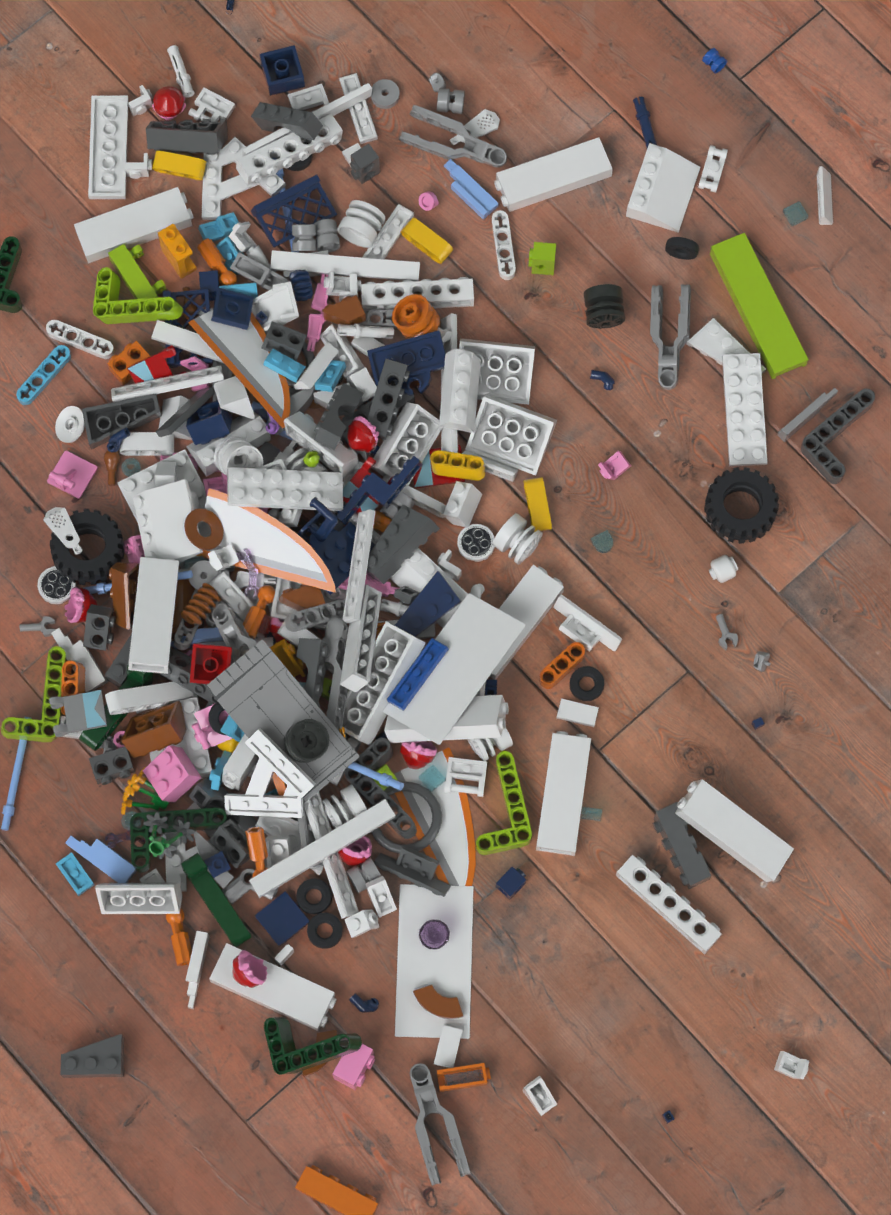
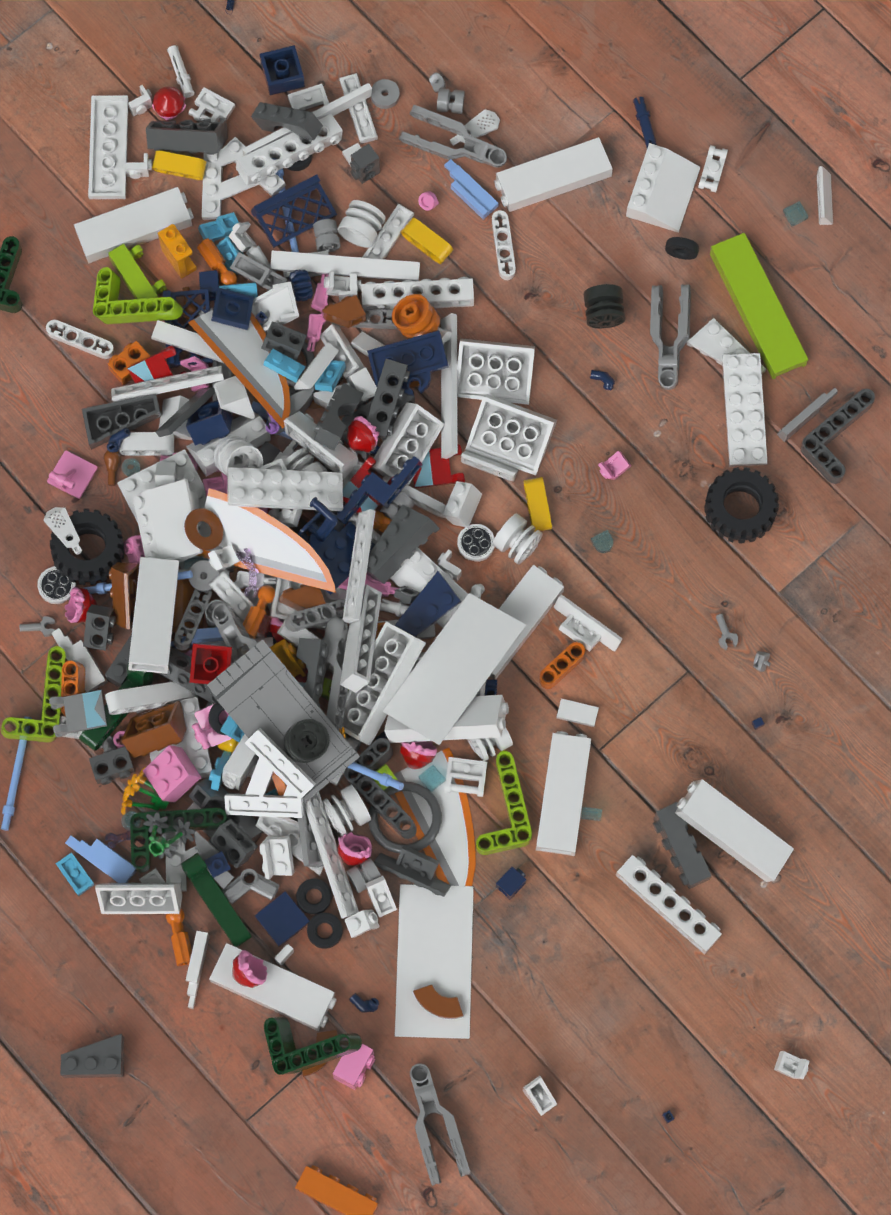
medium azure beam [16,345,71,405] -> none
white dish [55,406,85,443] -> none
dark orange piece [180,583,221,625] -> none
orange piece [245,827,268,877] -> none
white tile [249,799,396,898] -> none
light grey wheel [292,224,316,251] -> none
lime hinge [303,450,320,468] -> none
white pin [337,323,394,339] -> none
blue tile [387,638,449,711] -> none
clear purple hair [419,919,450,950] -> none
yellow beam [430,451,485,481] -> none
white tile [434,1025,462,1068] -> none
orange window [437,1063,491,1092] -> none
white slope [439,348,481,433] -> none
lime brick [528,242,556,275] -> none
black tyre [569,666,604,701] -> none
blue wheel [702,48,728,74] -> none
white head [708,555,738,583] -> none

